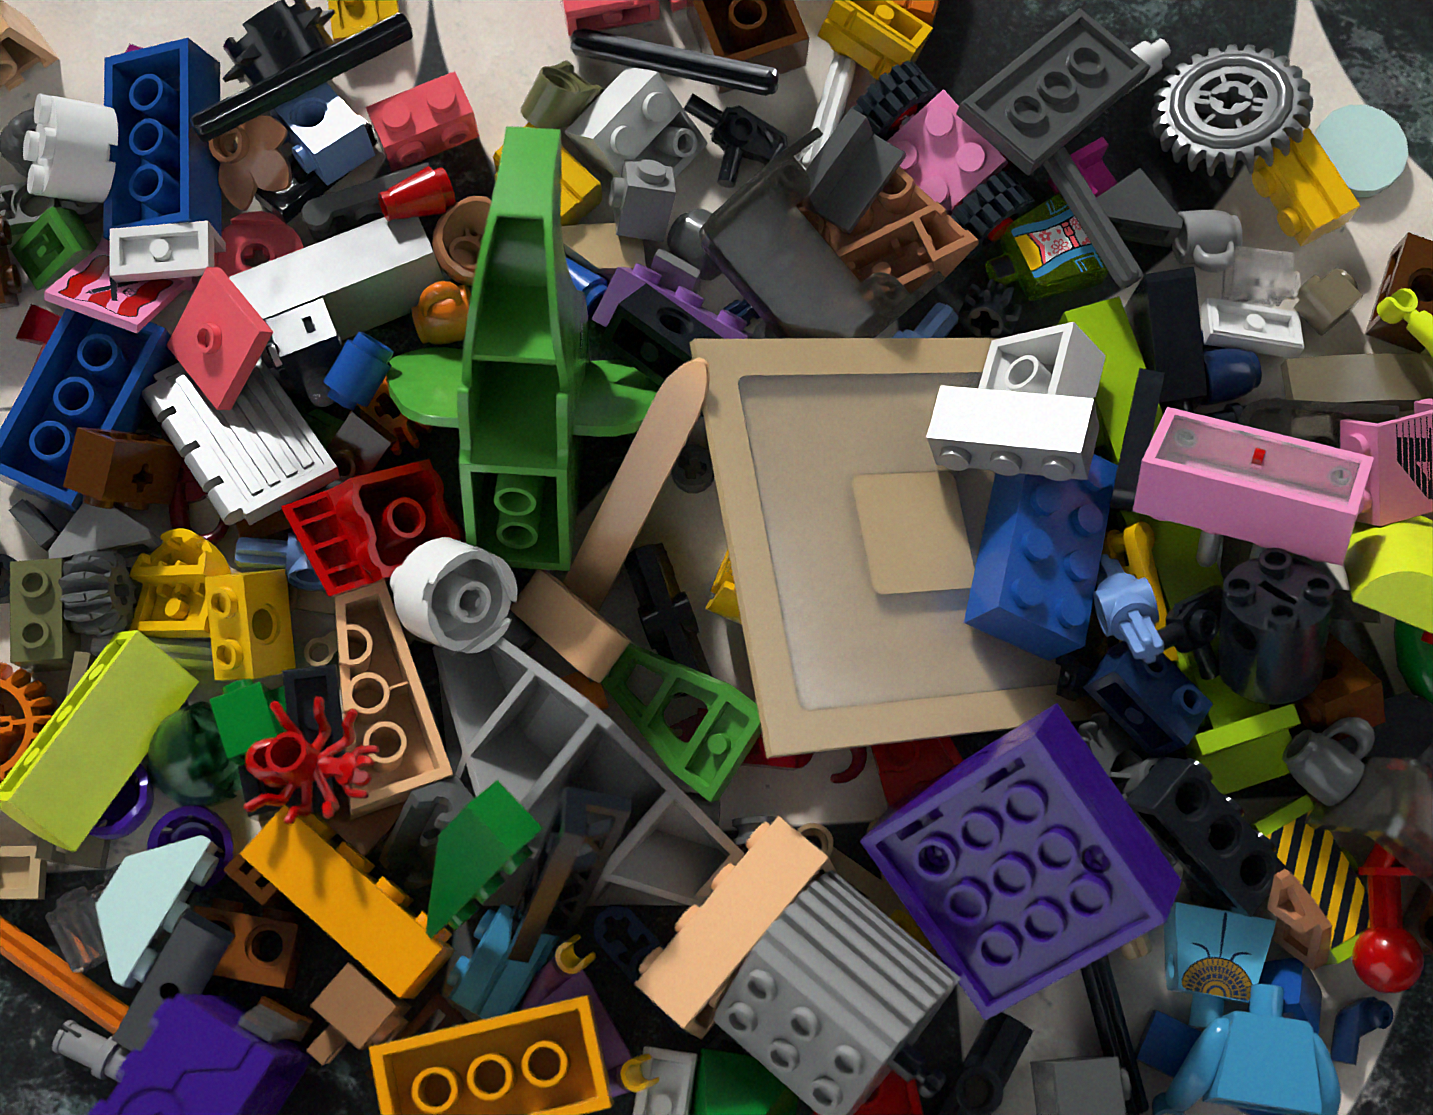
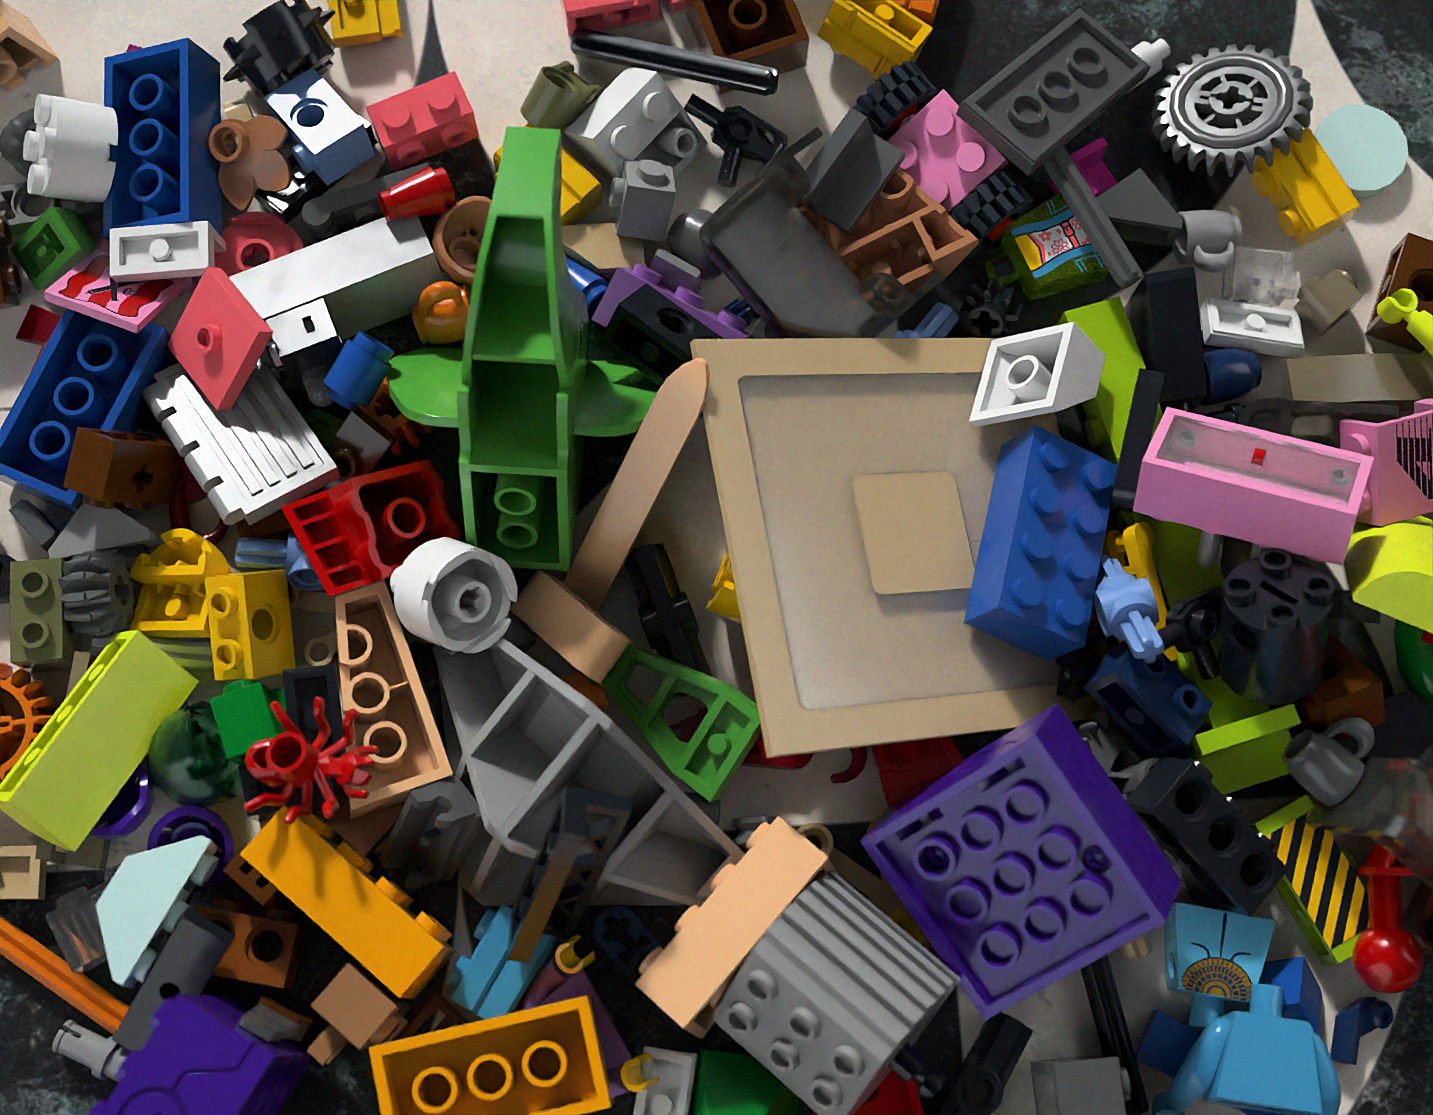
black axle [190,13,413,142] -> none
green slope [426,780,543,939] -> none
dark grey bush [671,445,715,494] -> none
white axle [801,55,857,173] -> none
brick [926,386,1099,481] -> none
nougat slope [1267,869,1332,971] -> none

